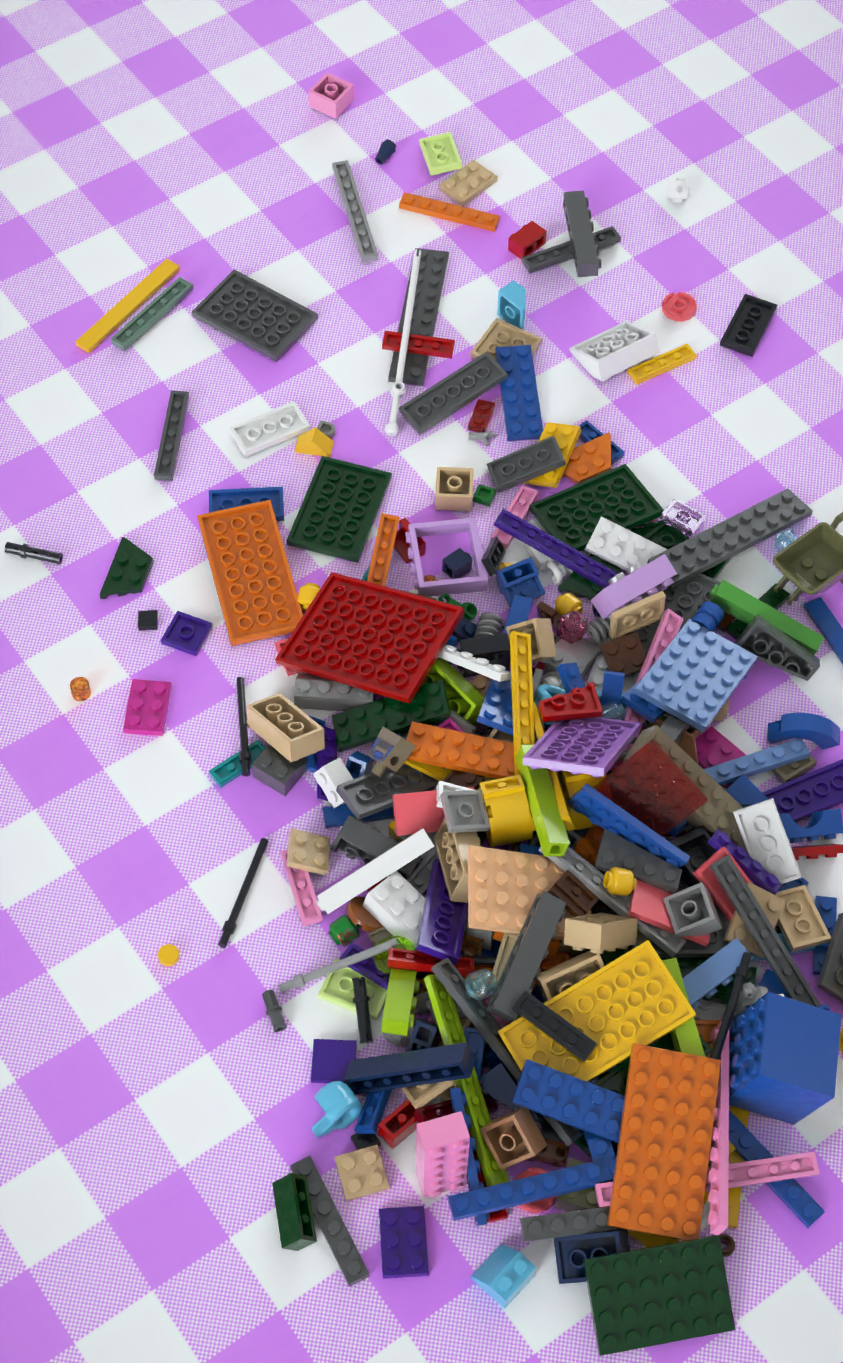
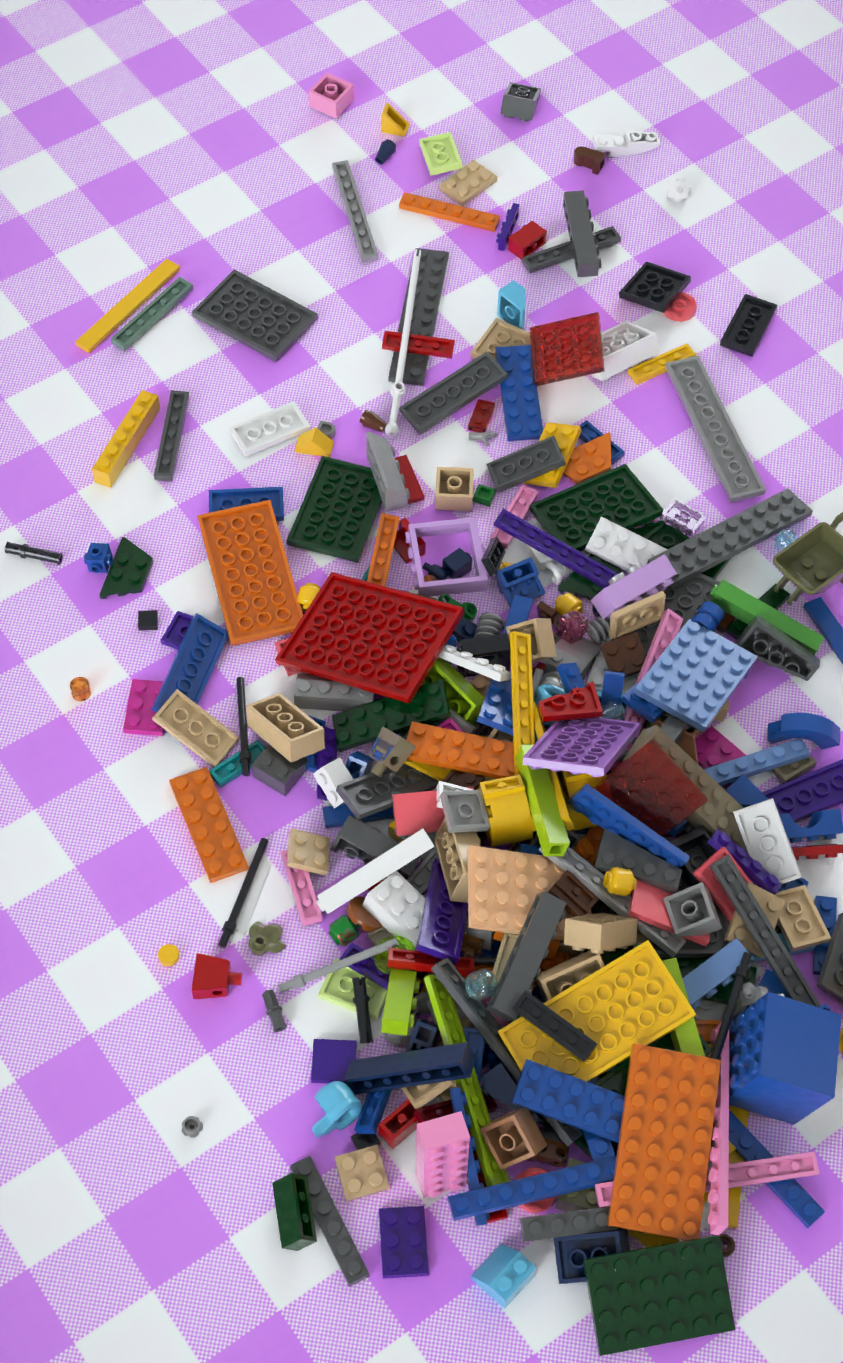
none -> blue brick [84,543,113,573]
none -> yellow brick [92,390,160,488]
none -> blue plate [151,613,228,713]
none -> tan tile [152,689,240,768]
none -> orange plate [169,767,249,883]
none -> light grey plate [181,1116,203,1138]
none -> red torso [192,953,242,999]
none -> white sticker [236,852,271,934]
none -> olive plate [249,921,286,955]
none -> reddish brown cone [359,409,388,433]
none -> light grey slope [366,431,410,512]
none -> yellow slope [381,102,410,137]
none -> red tile [394,455,424,504]
none -> dark blue cylinder [422,562,448,581]
none -> dark purple plate [496,203,520,251]
none -> dark grey slope [500,82,542,121]
none -> clear red plate [530,312,605,386]
none -> reddish brown leg [573,146,606,175]
none -> white slope [592,131,660,157]
none -> black plate [619,261,691,313]
none -> light grey plate [665,355,766,503]

